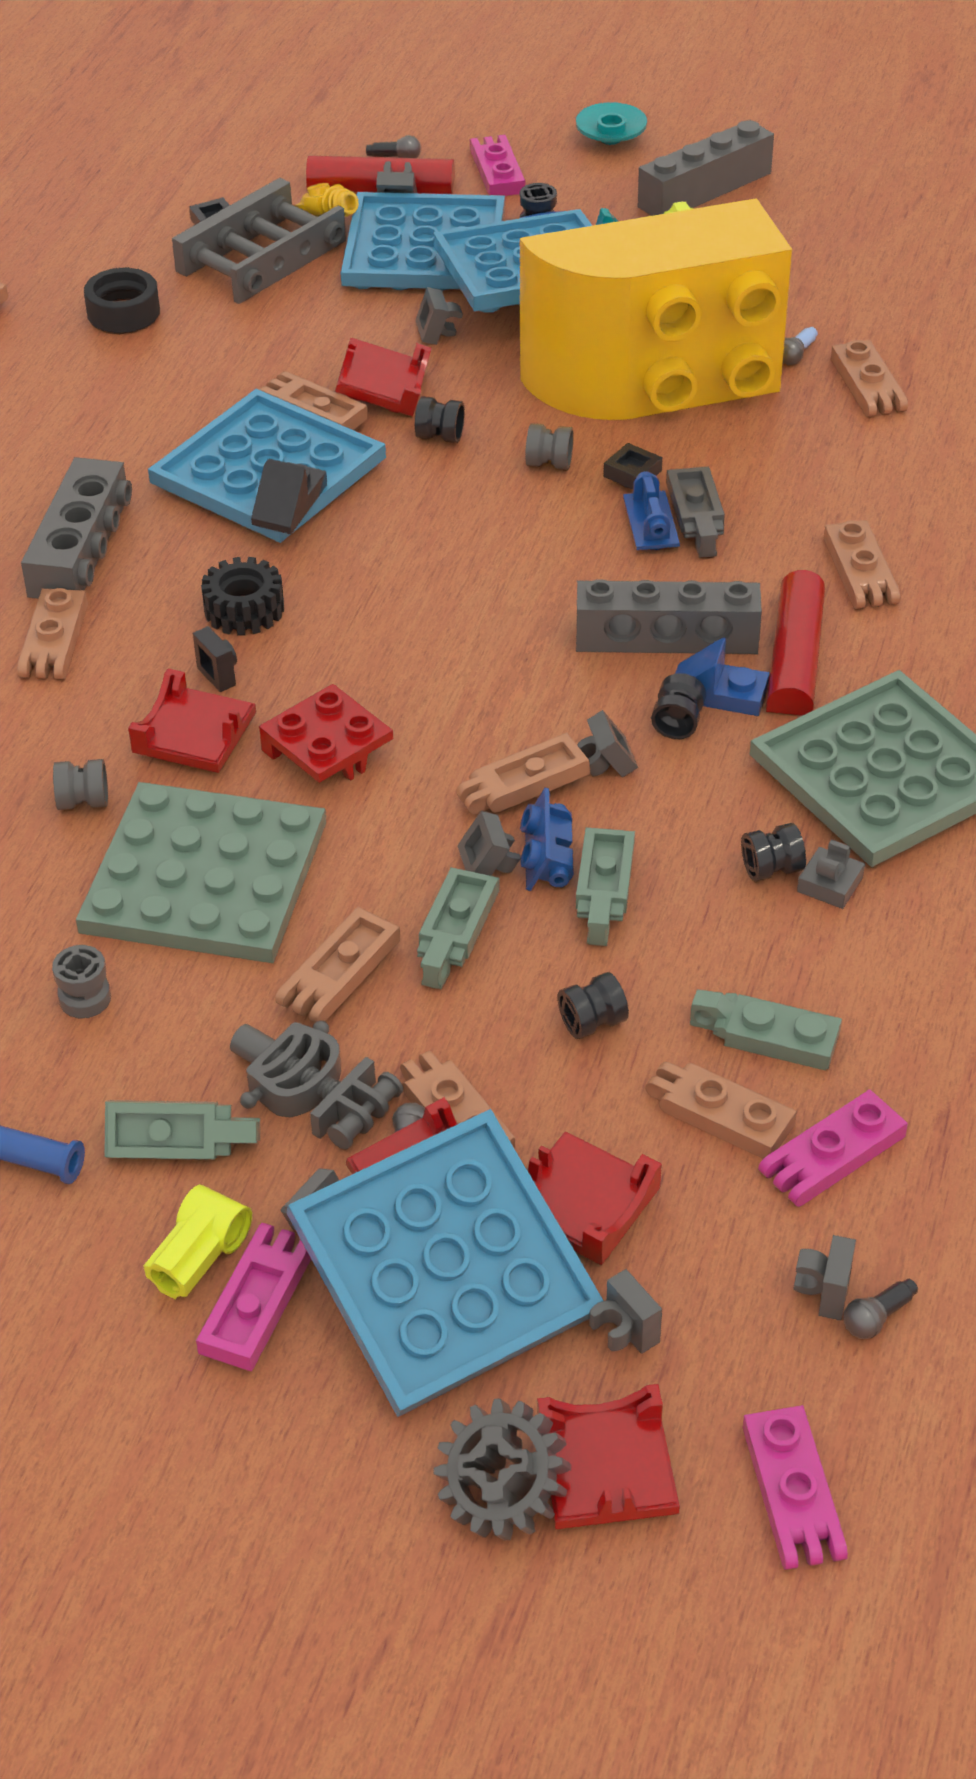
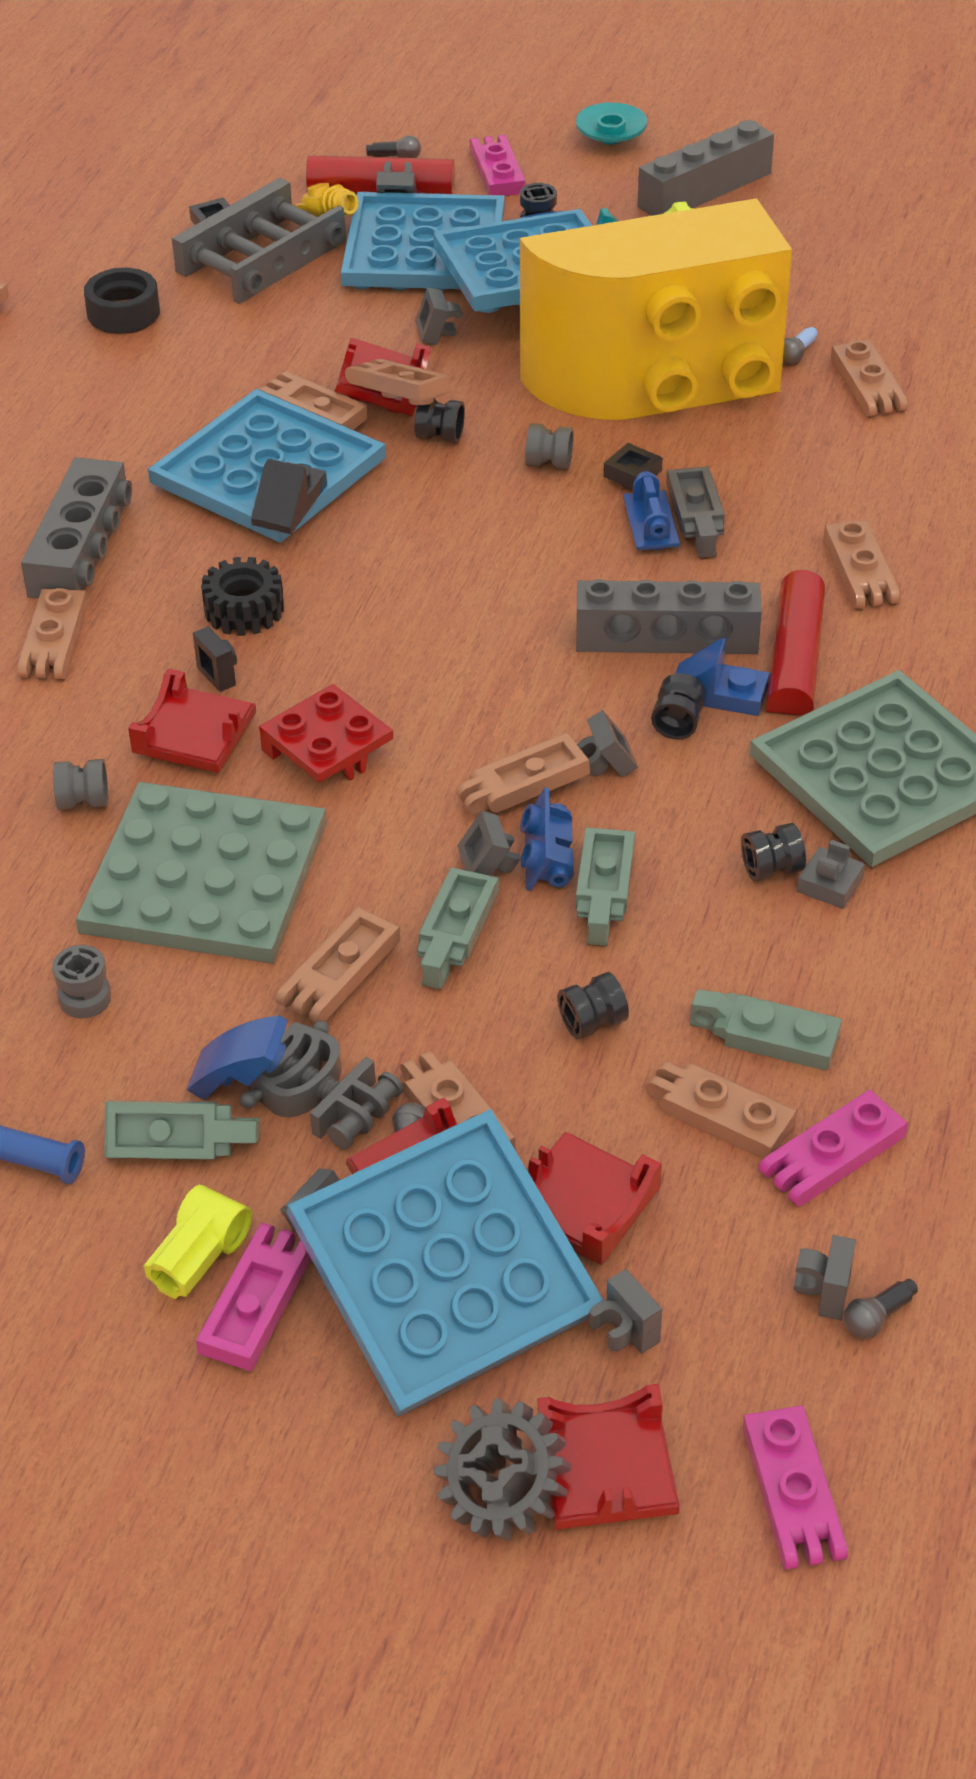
none -> blue slope [187,1015,288,1100]
none -> nougat hinge [345,359,451,405]

